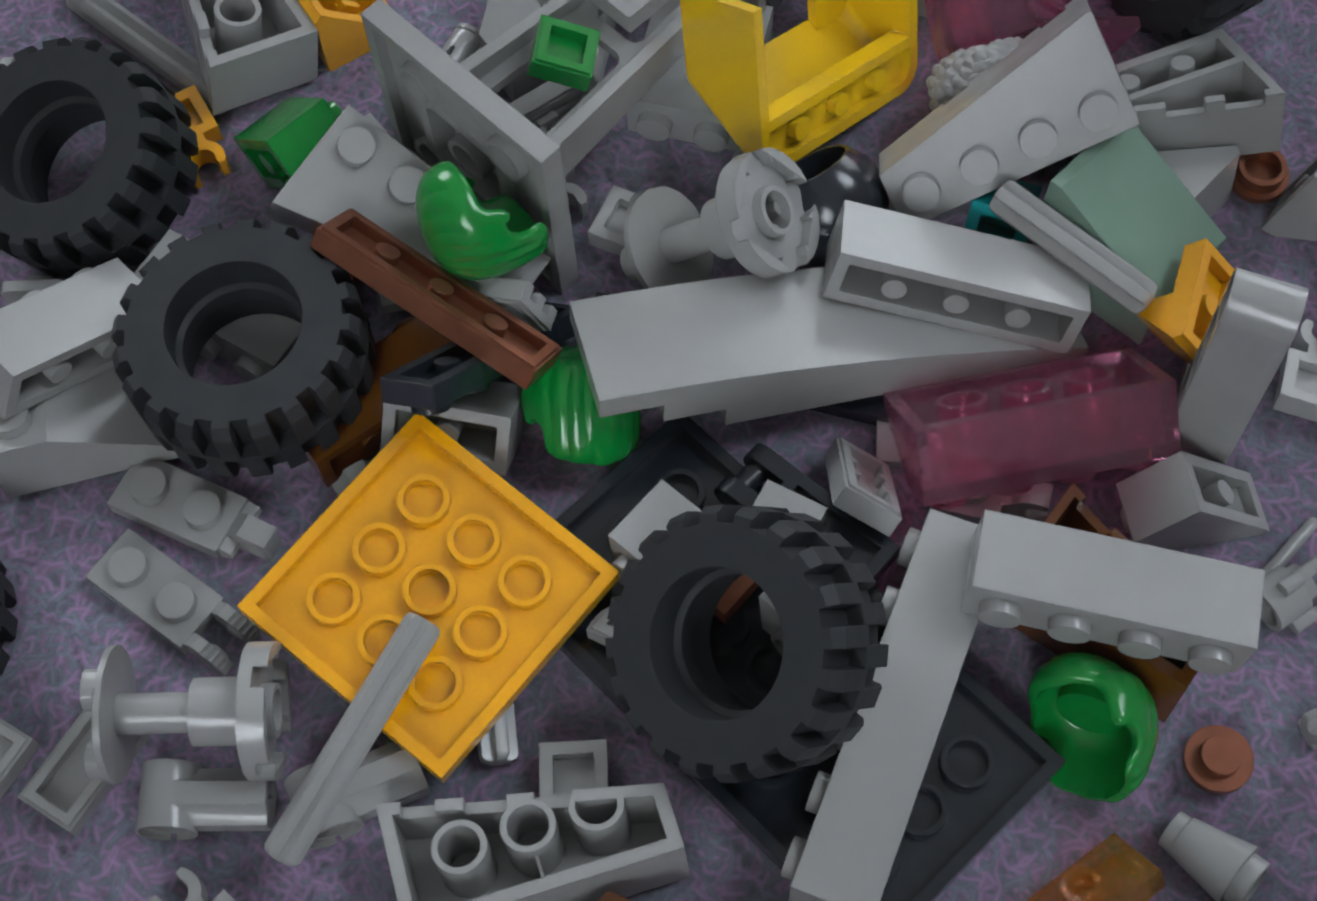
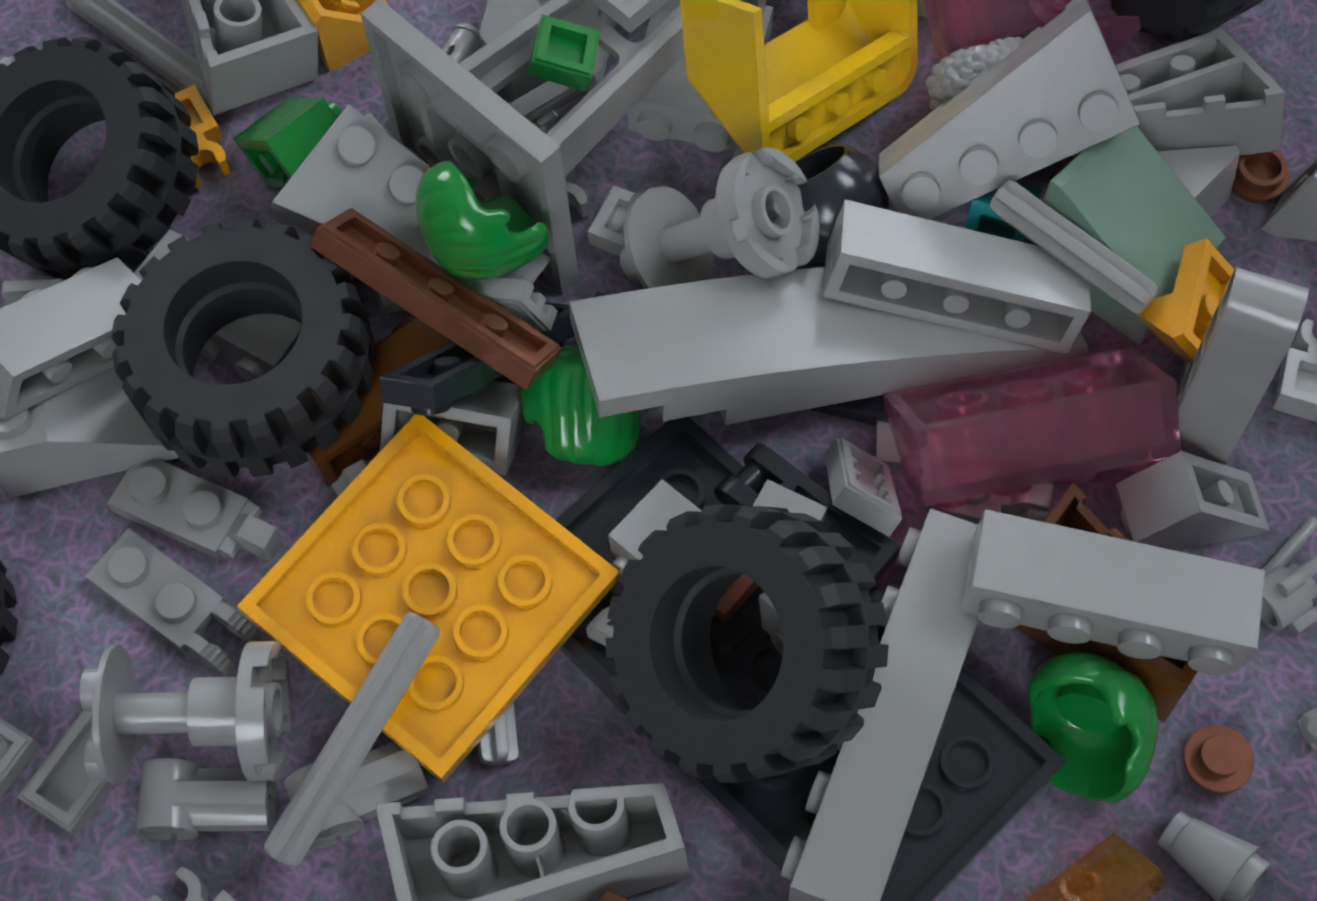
light grey plate [539,739,610,797] -> none

